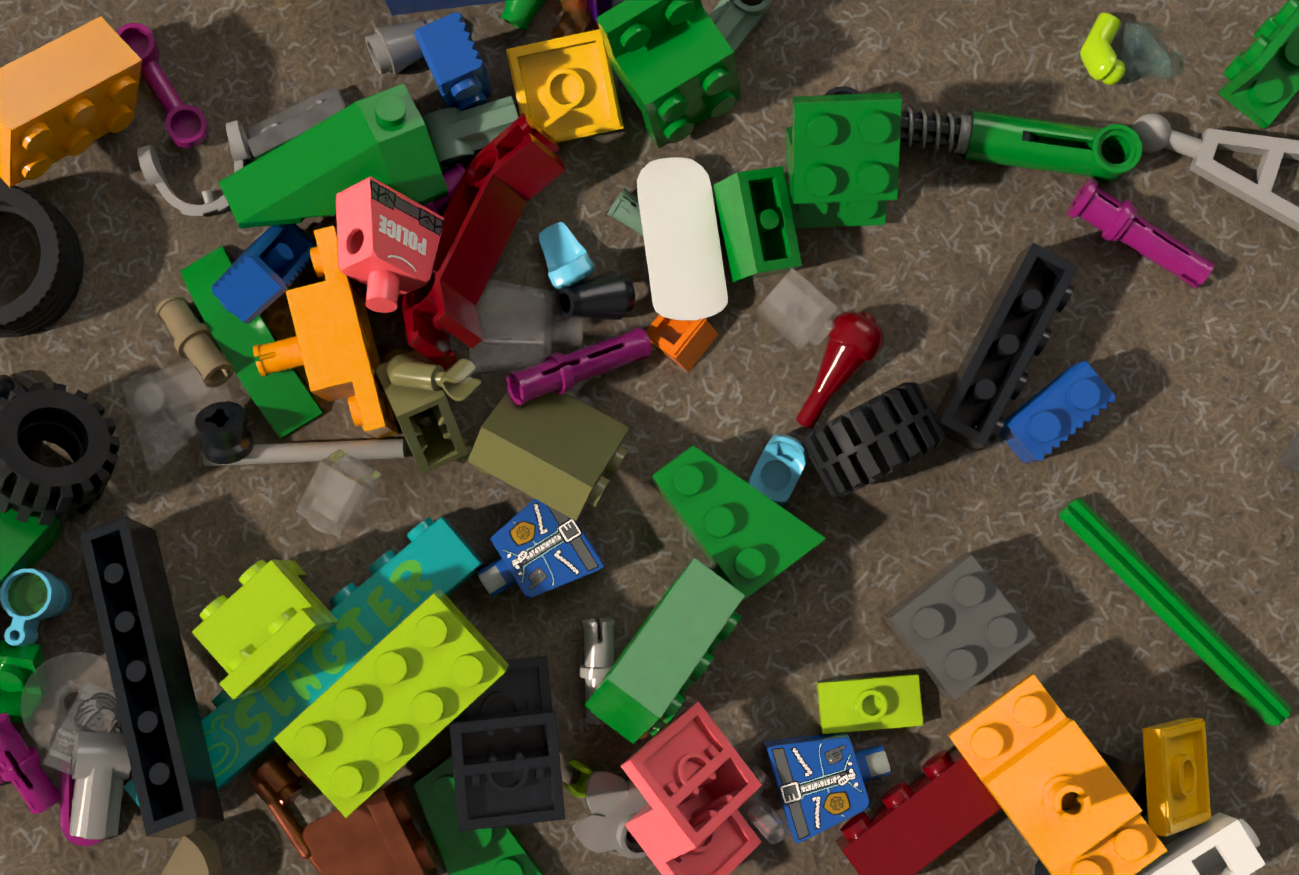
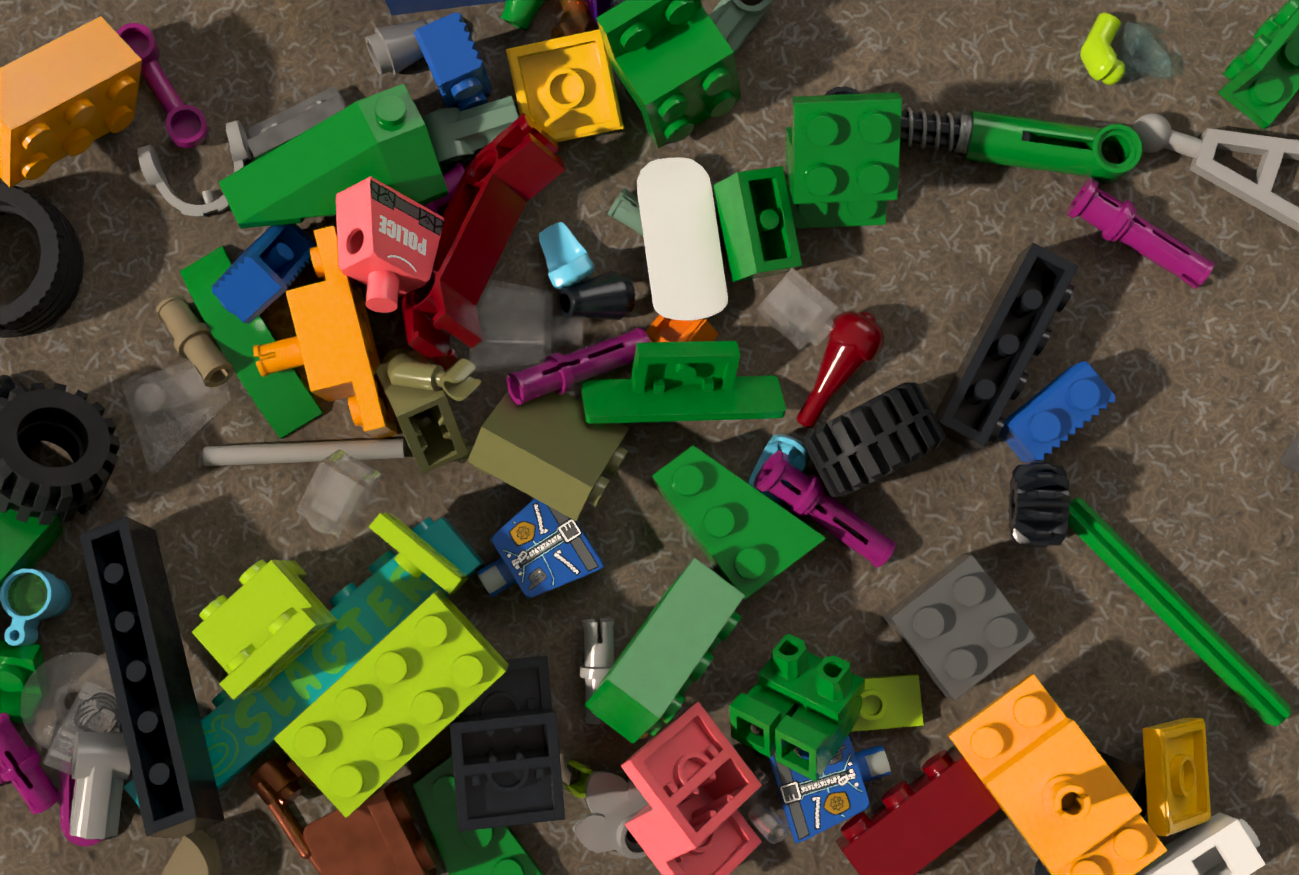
black wheel [195,401,254,465] -> none
none -> lime plate [369,512,467,594]
none -> green bracket [581,341,786,424]
none -> green hips [729,634,865,782]
none -> magenta pin [753,450,896,568]
none -> black gear [1008,462,1071,548]

